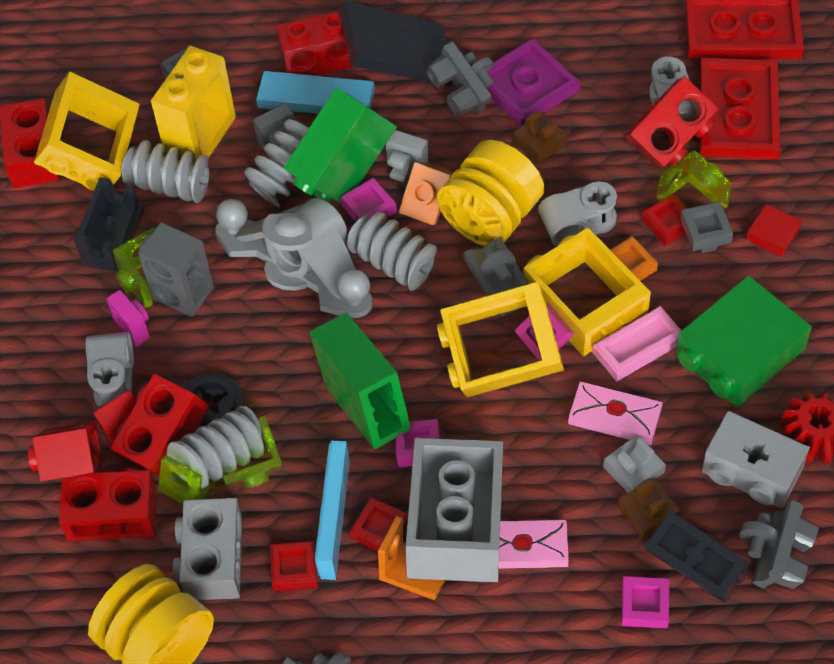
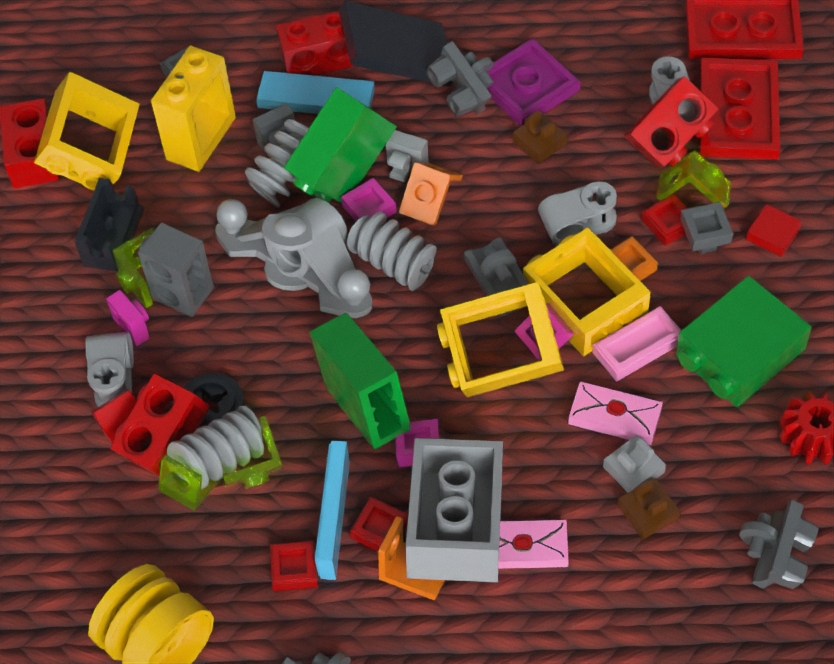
brick [28,420,103,482] -> none
red brick [59,468,157,542] -> none
light grey piece [122,139,209,204] -> none
light grey brick [173,498,242,600] -> none
yellow wheel [437,139,544,246] -> none
dark pink plate [621,576,669,629] -> none
black hinge [645,511,747,603] -> none
light grey brick [702,411,810,509] -> none

